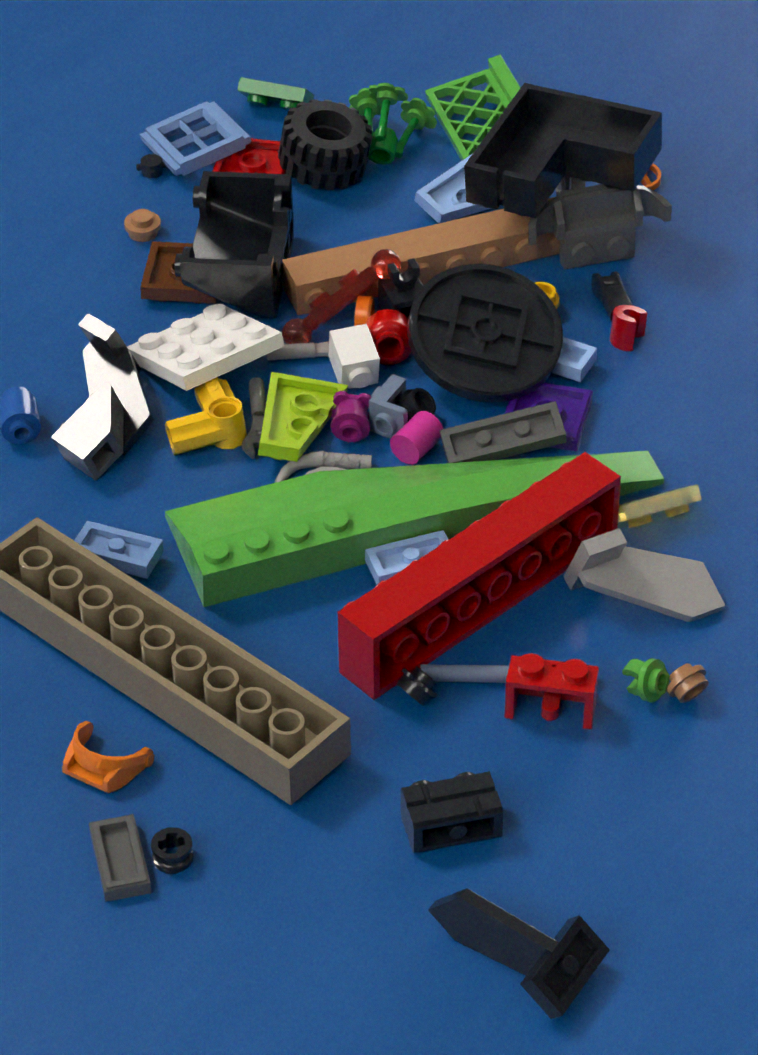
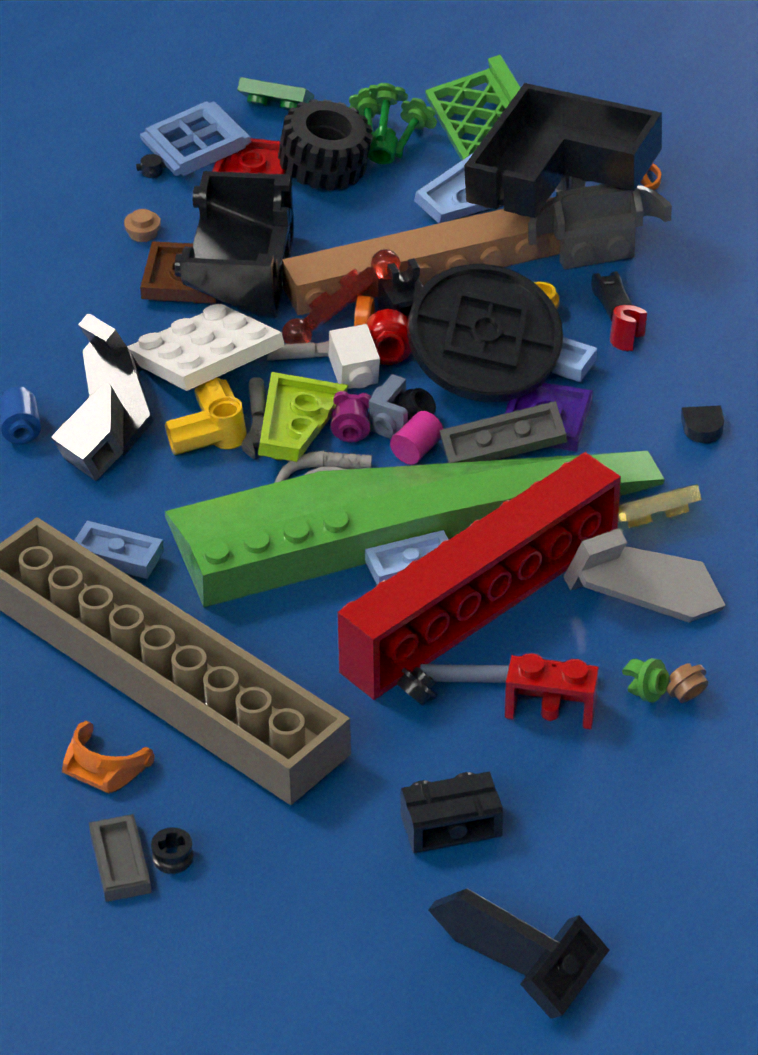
none -> black tile [681,405,724,443]

